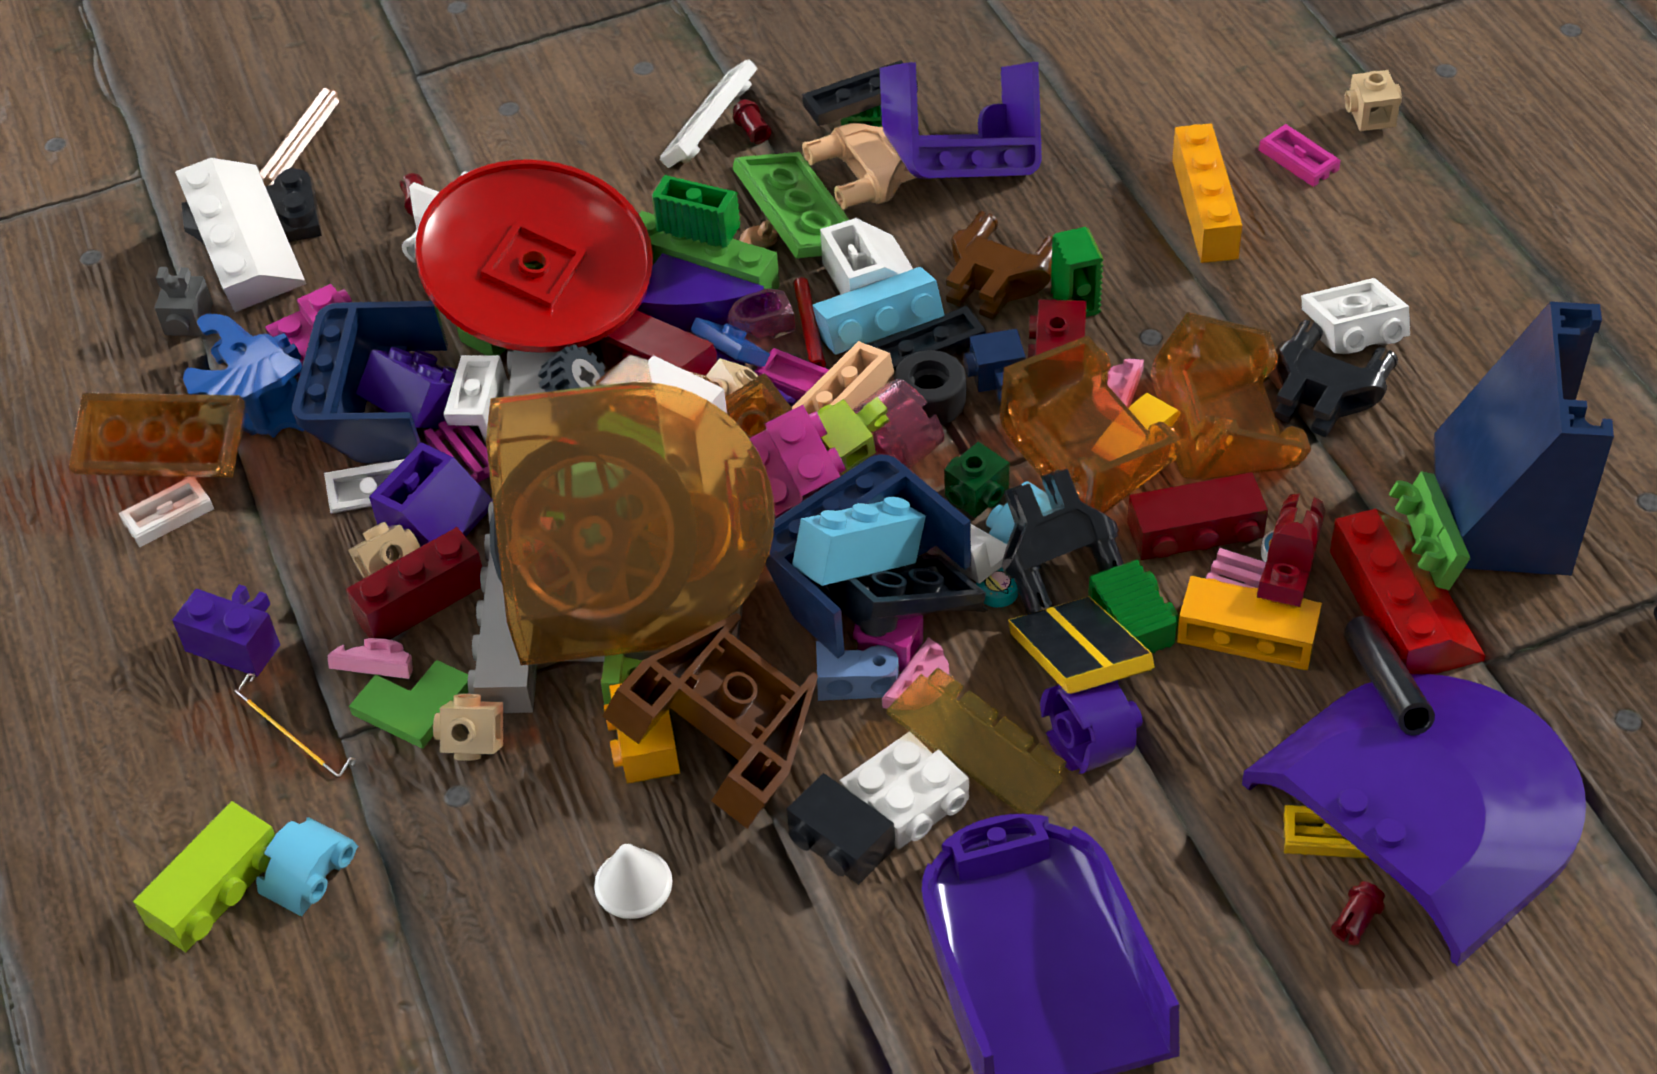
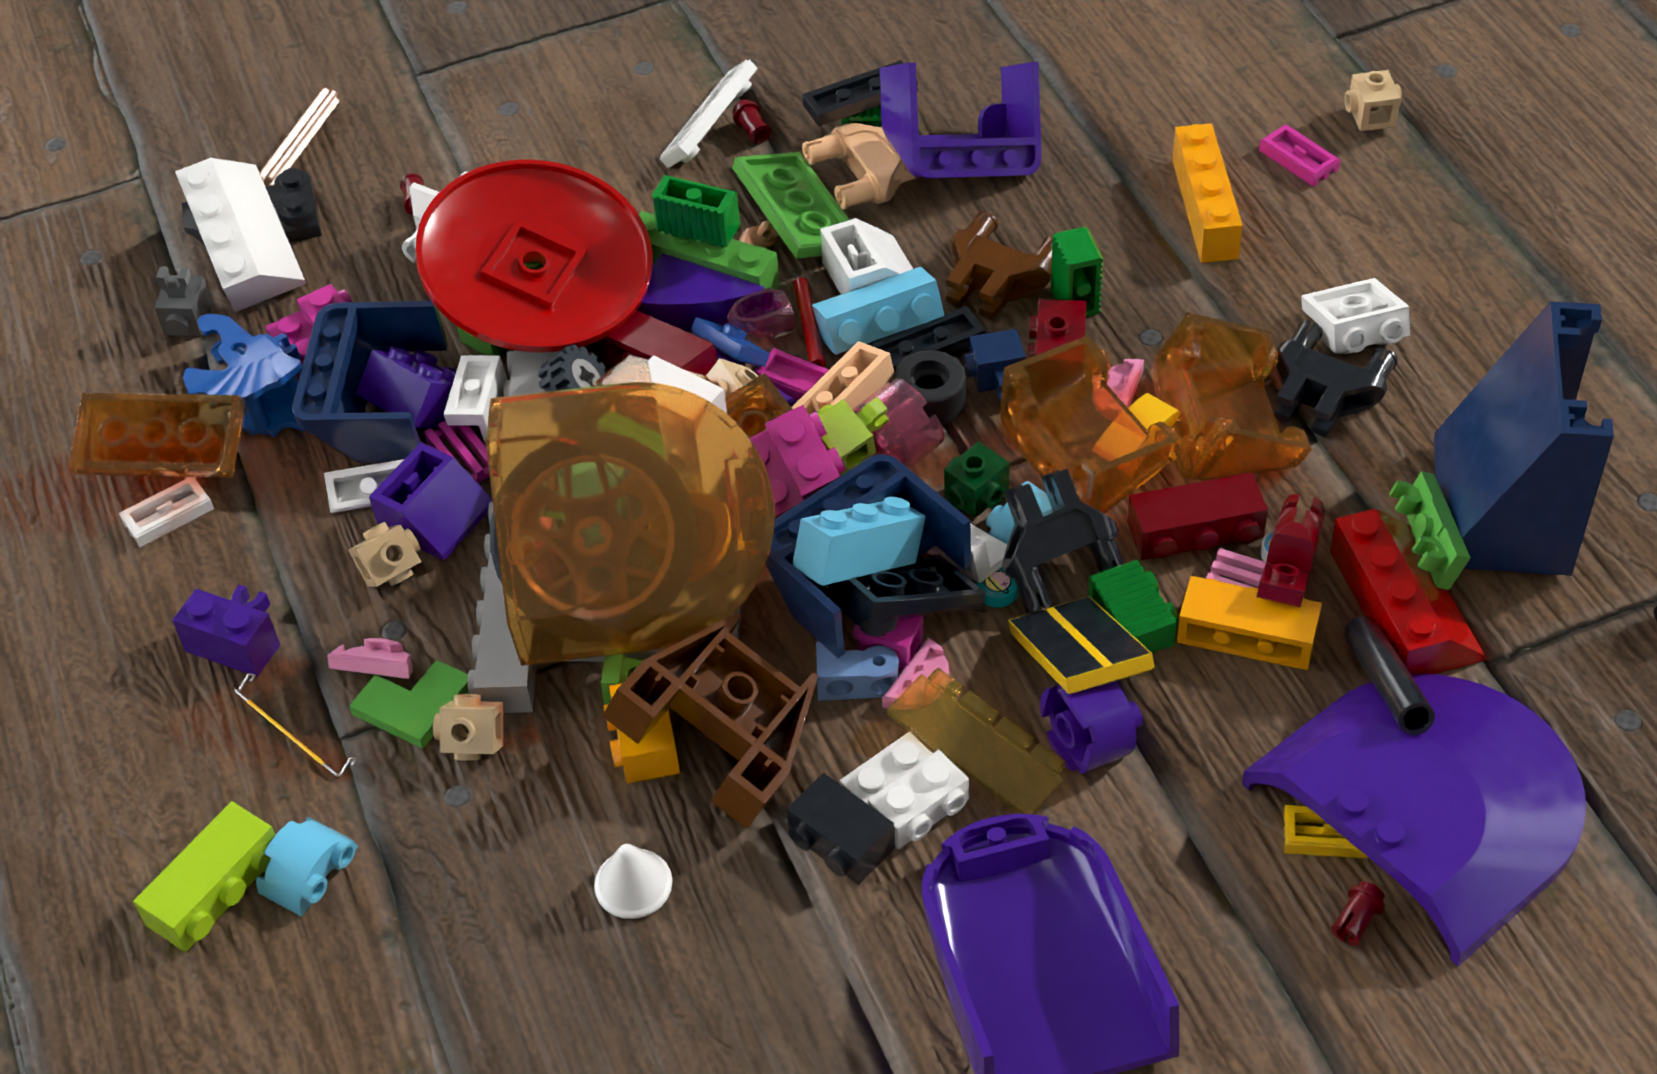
dark red brick [346,527,482,640] -> none

